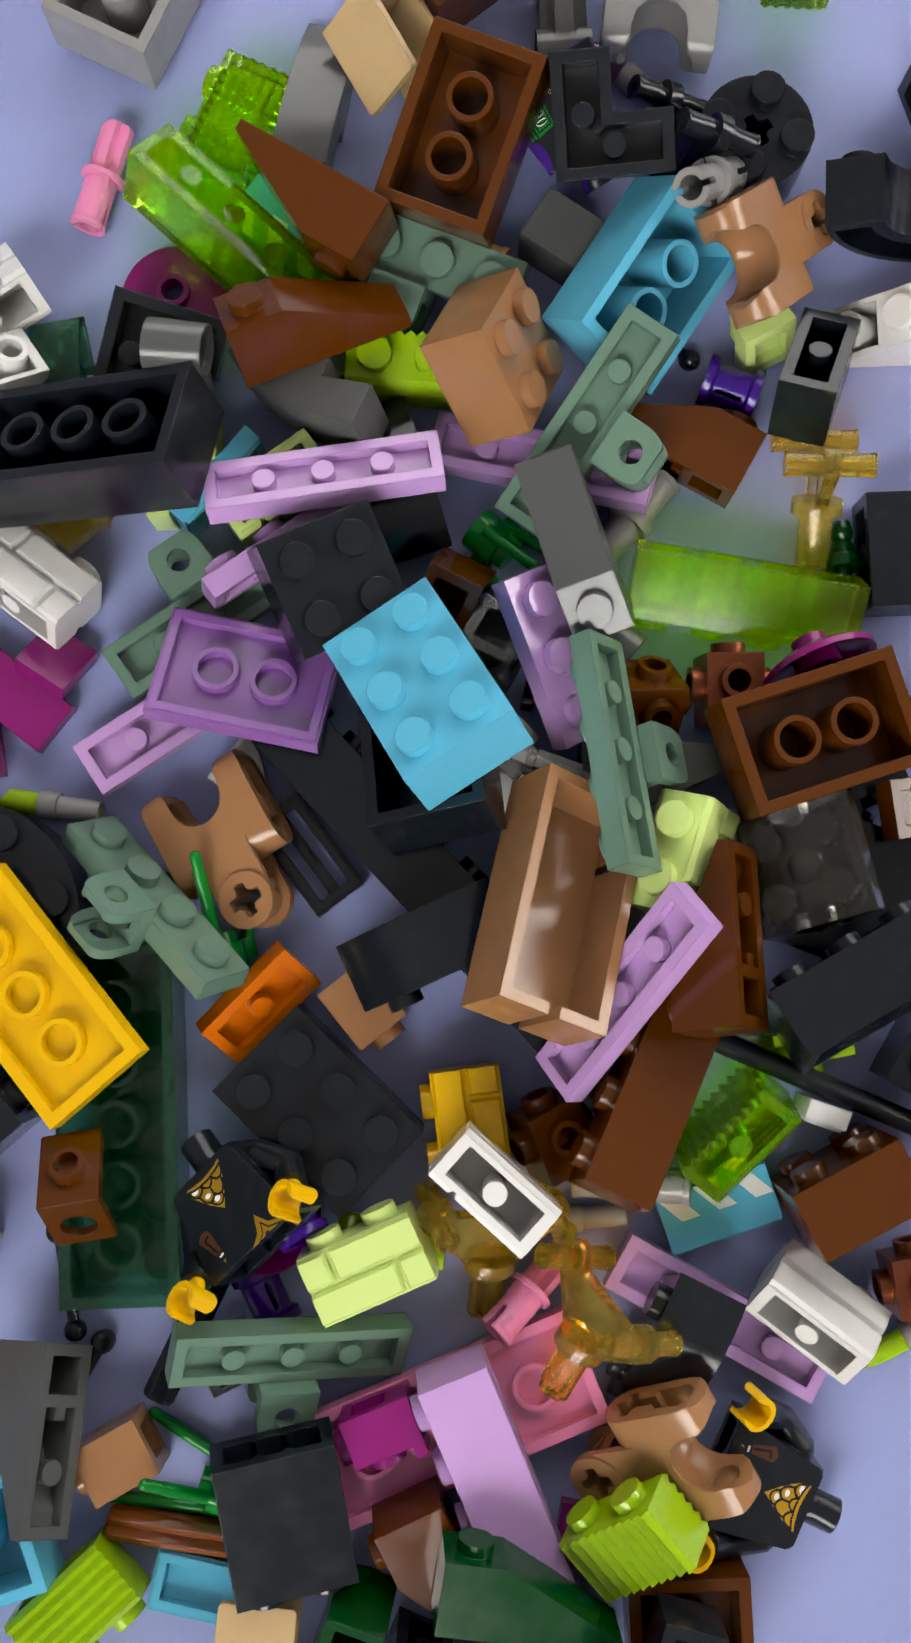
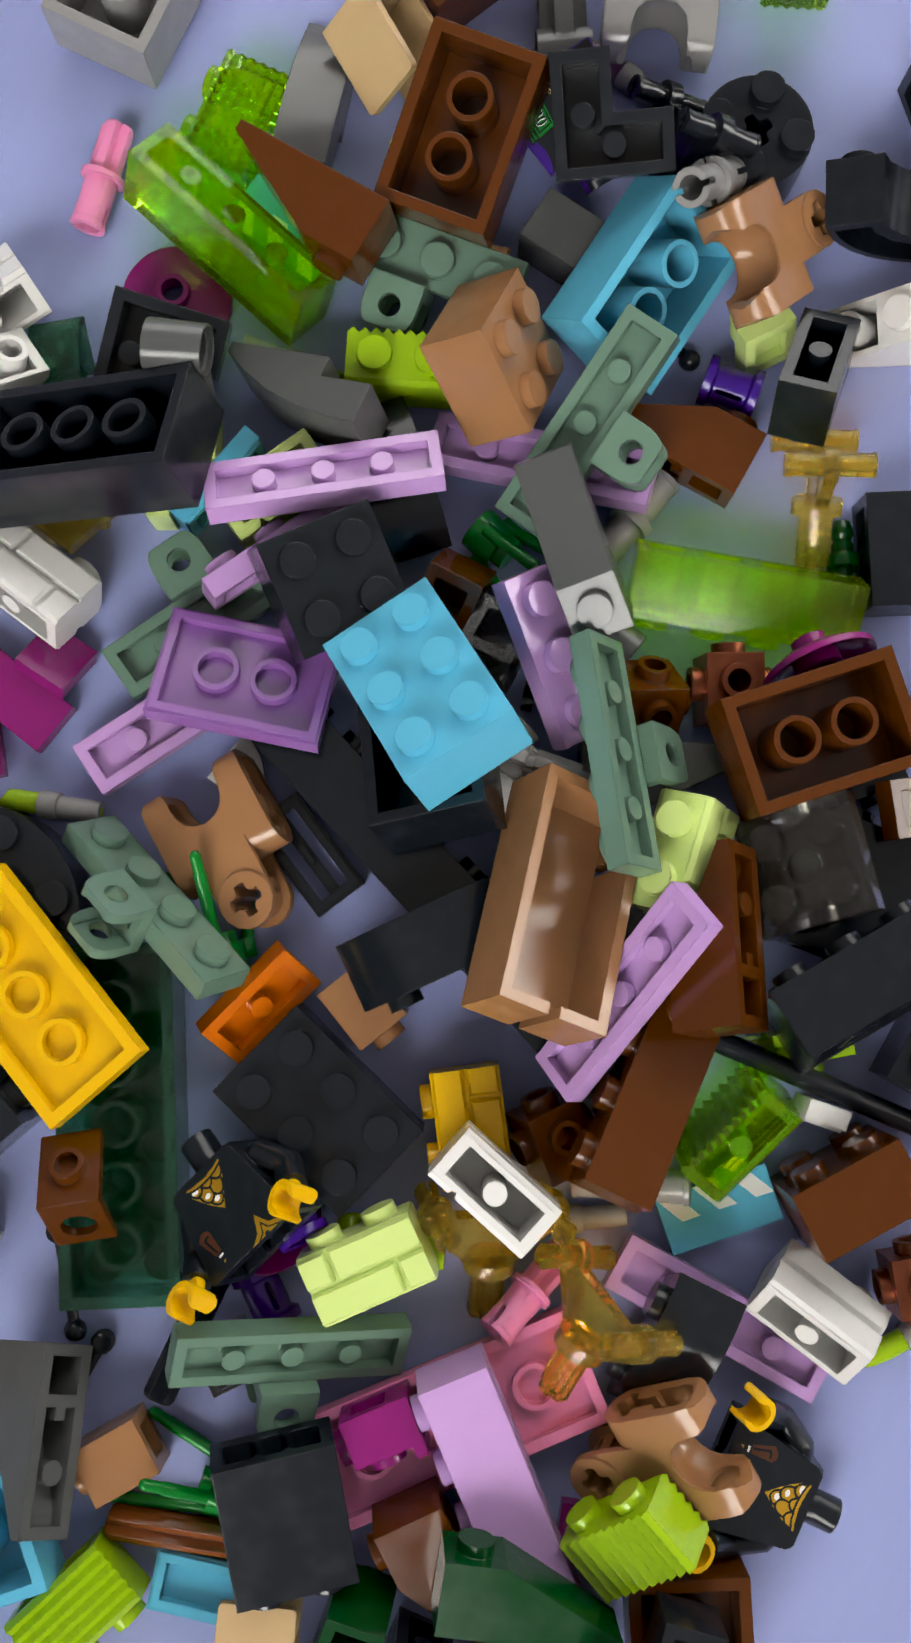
reddish brown slope [213,277,412,389] -> none

